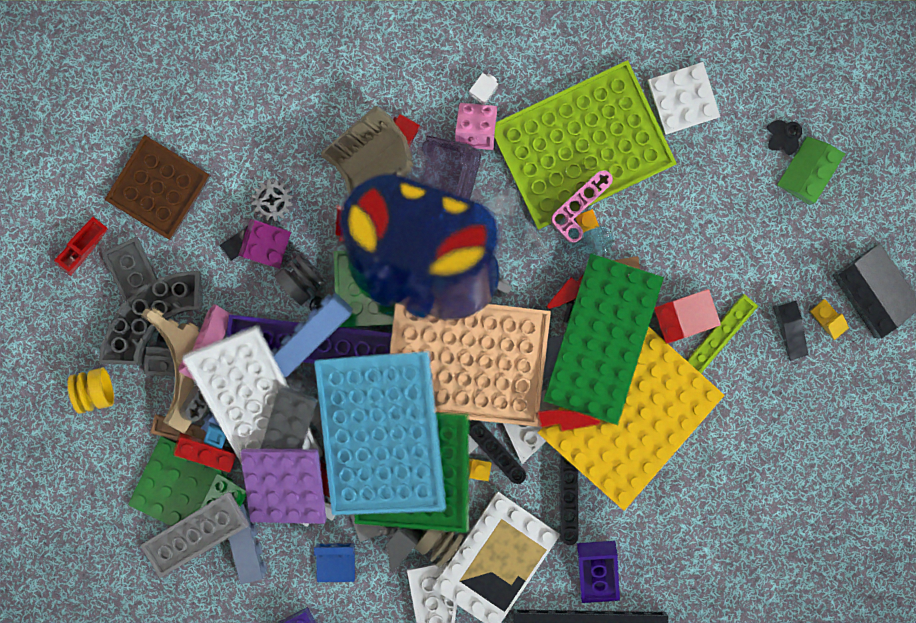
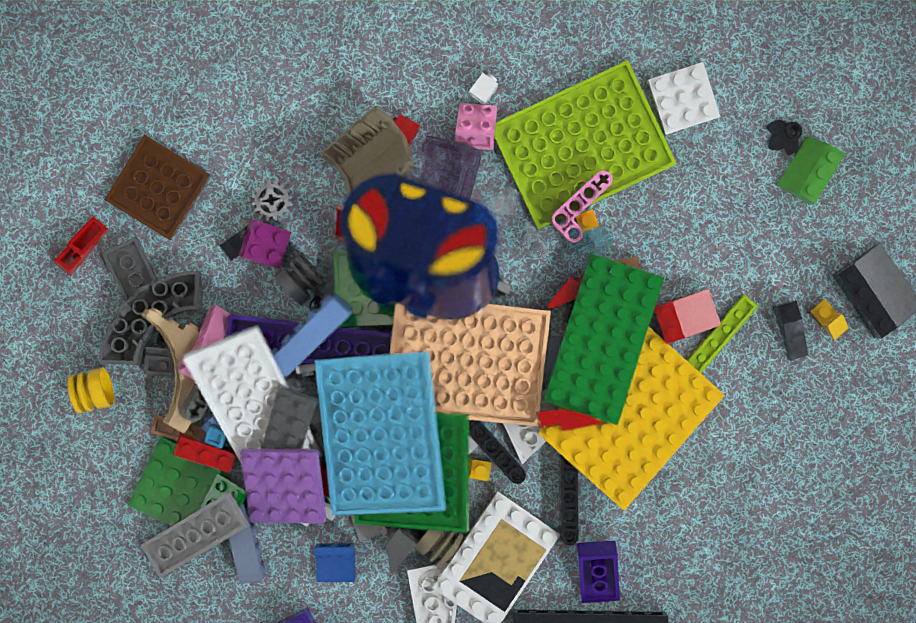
none -> white plate [296,363,316,377]

